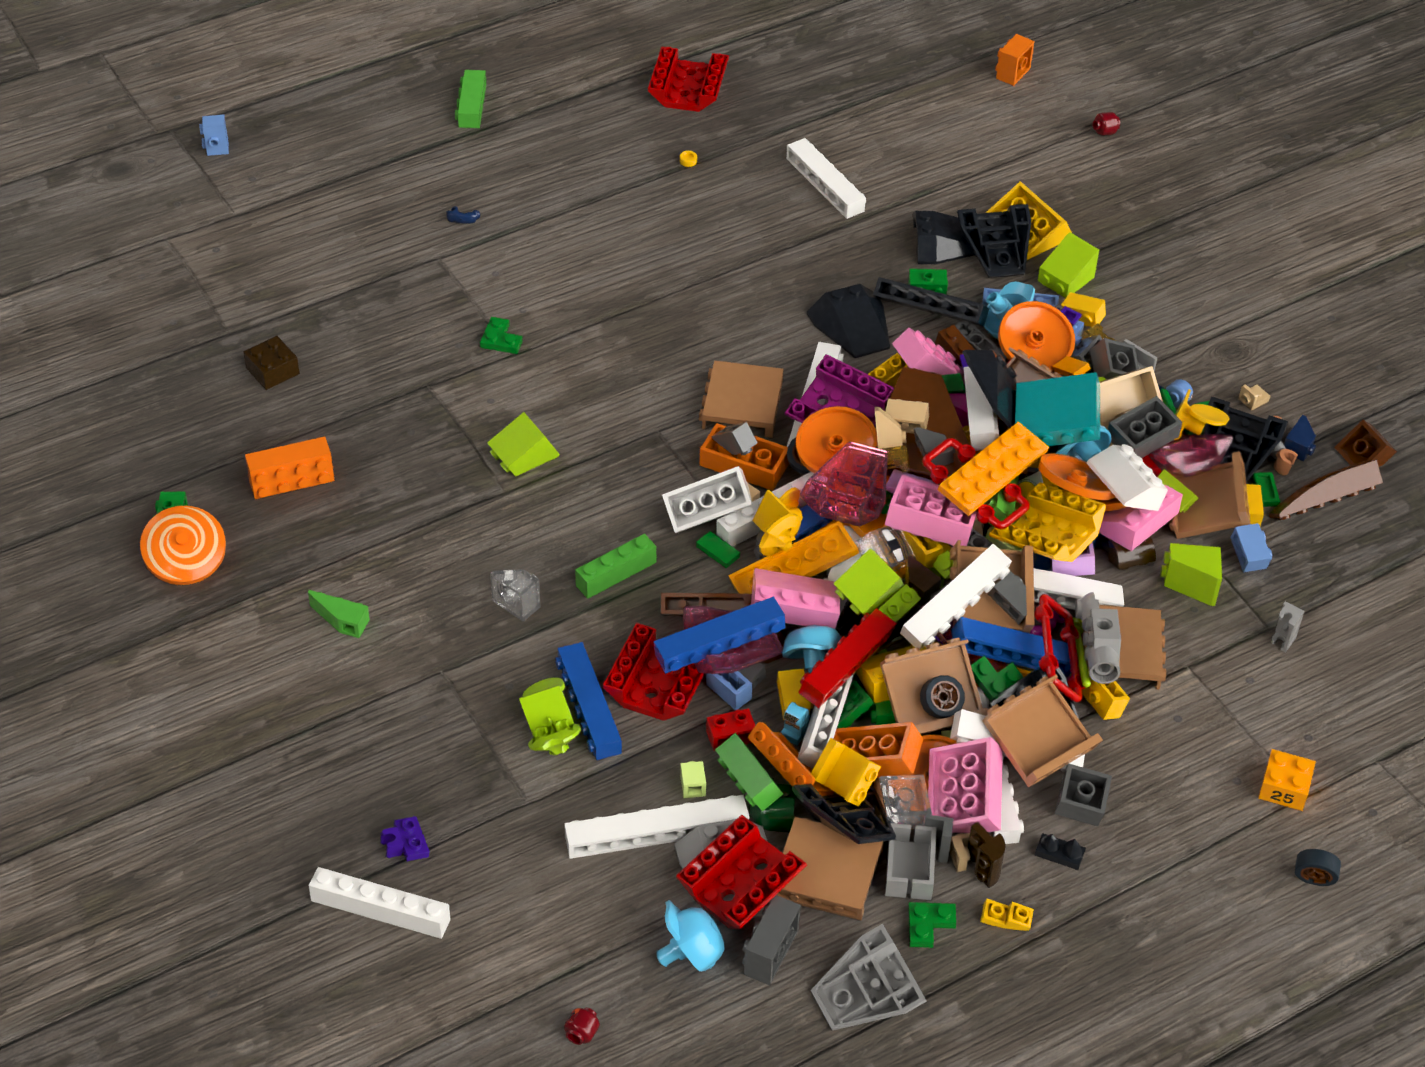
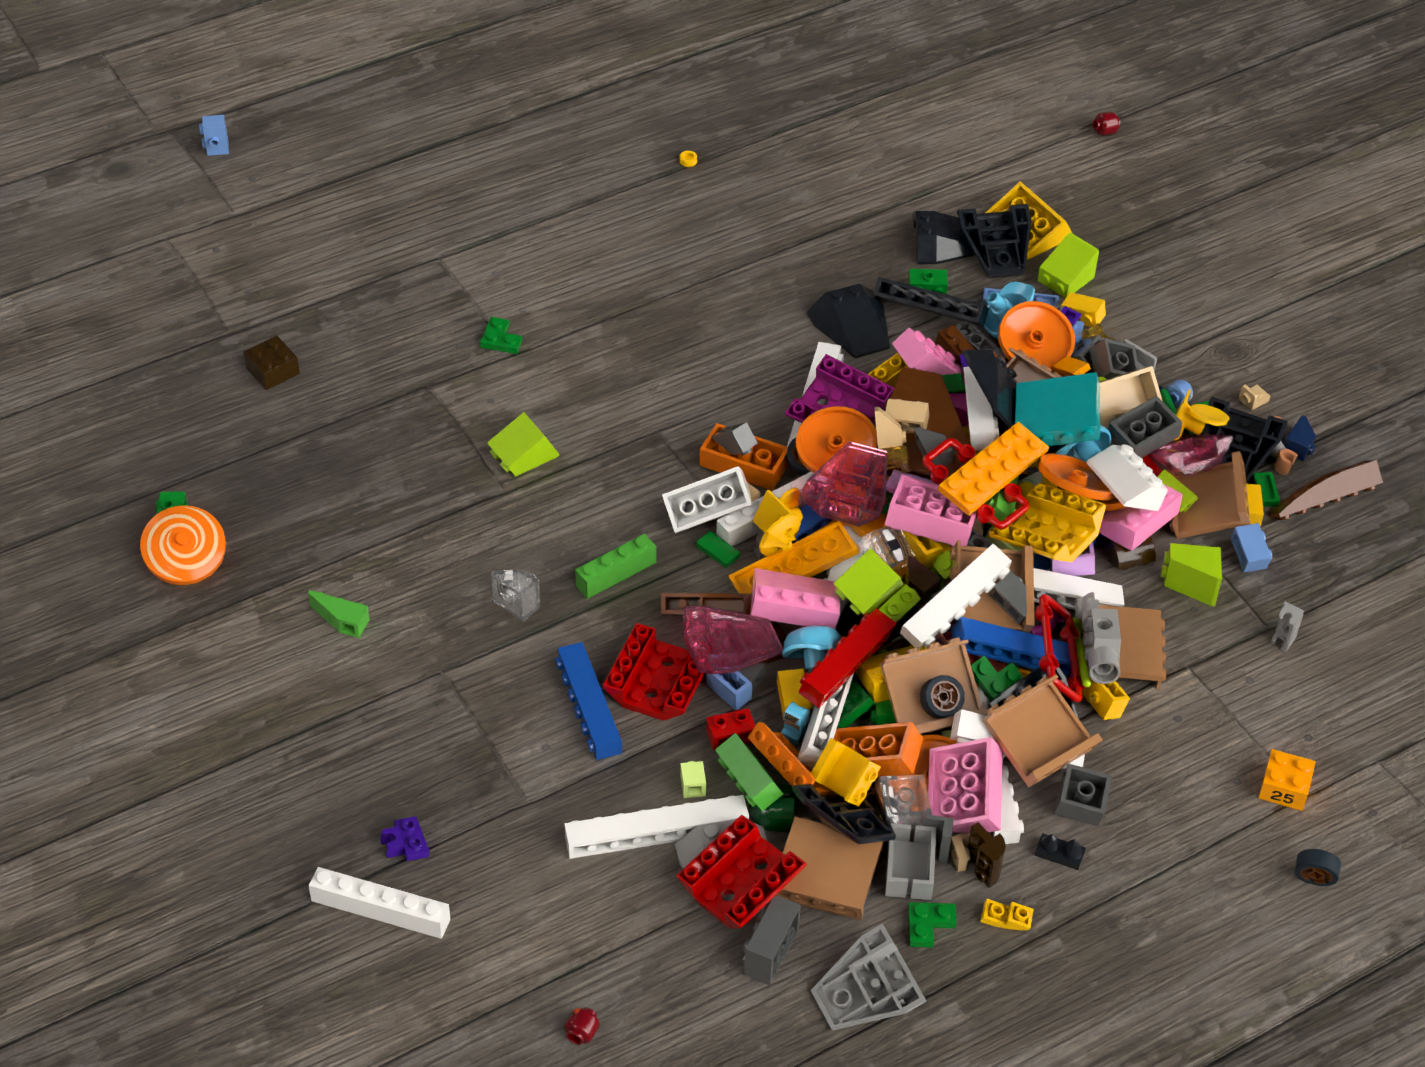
orange brick [245,436,335,499] -> none
dark blue piece [446,206,481,224] -> none
bright green brick [455,70,486,128] -> none
lime piece [519,678,581,755] -> none
red slope [648,46,729,112] -> none
blue brick [654,596,785,674] -> none
medium azure piece [656,900,725,972] -> none
medium nougat panel [699,361,784,438] -> none
white brick [786,138,866,219] -> none
orange brick [995,34,1034,86] -> none
reddish brown slope [1334,420,1397,467] -> none

